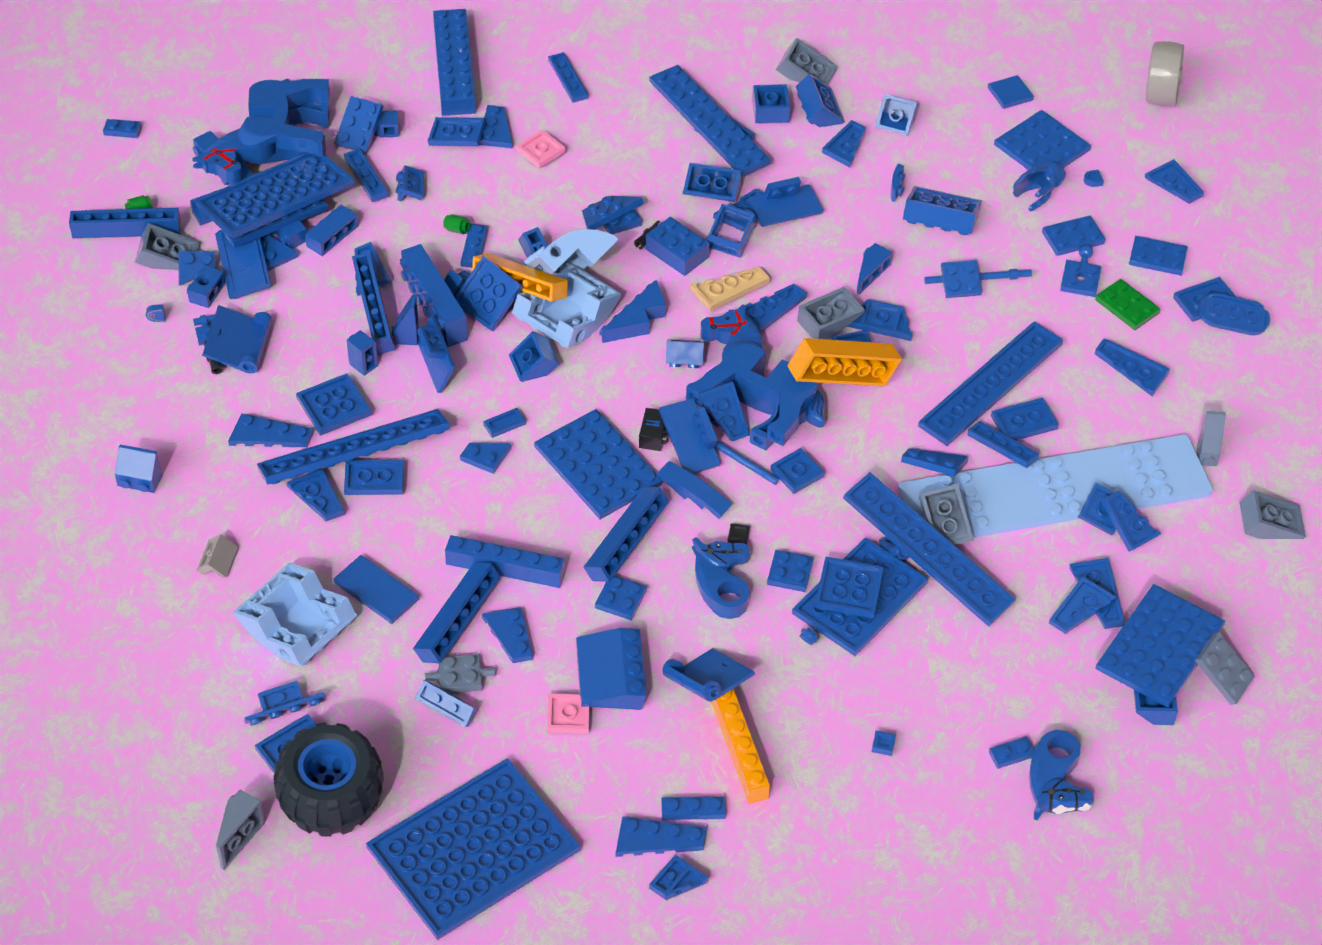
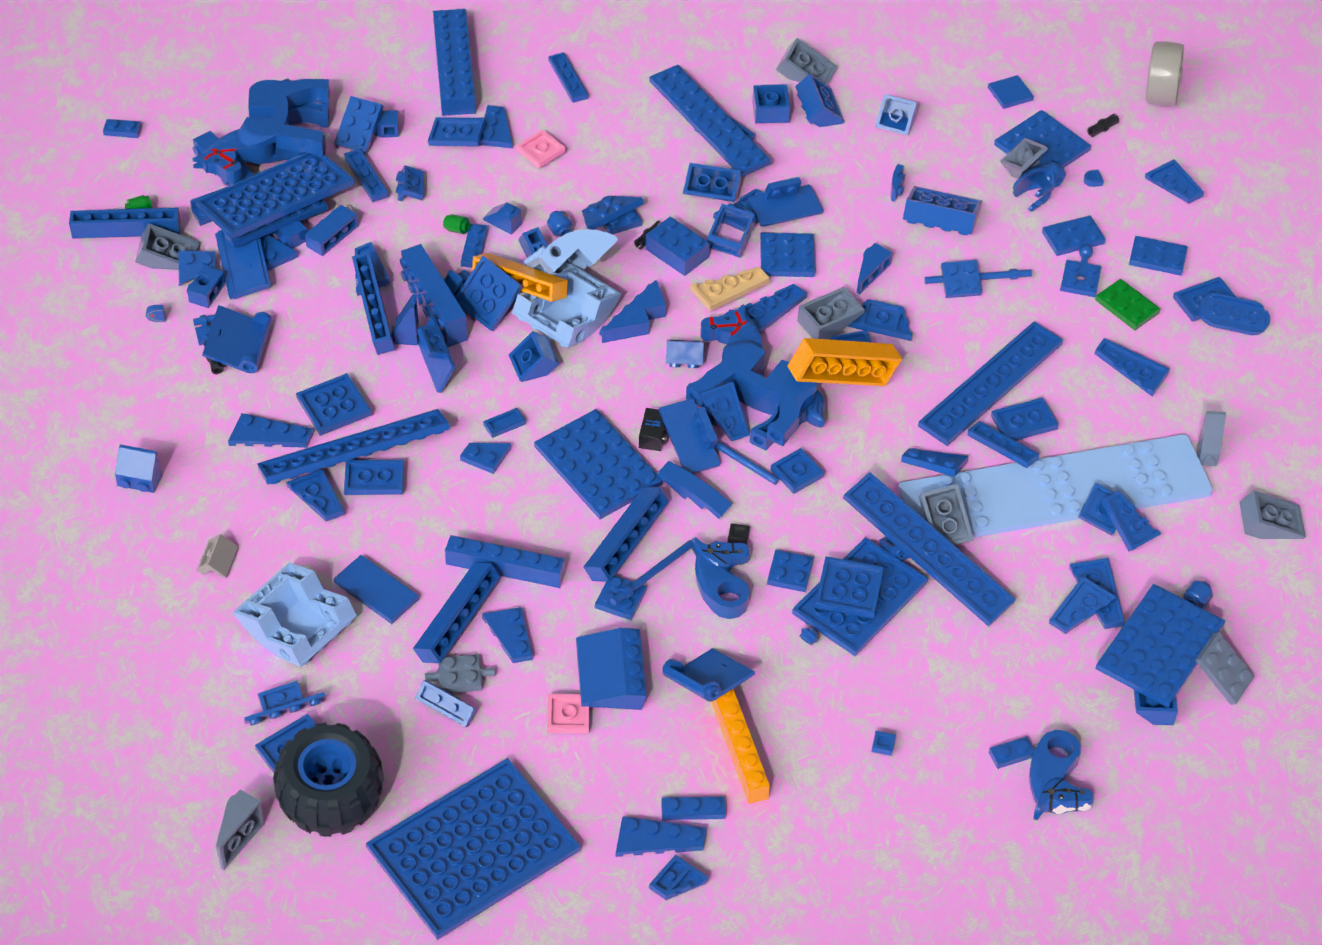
blue brick [346,330,378,376] -> none
blue wing [822,120,866,168] -> none
none -> blue slope [483,202,522,235]
none -> blue head [547,211,573,237]
none -> blue bar [610,540,694,605]
none -> blue plate [760,233,815,277]
none -> sand blue slope [1000,138,1048,179]
none -> black pin [1087,113,1119,137]
none -> blue head [1183,580,1213,609]

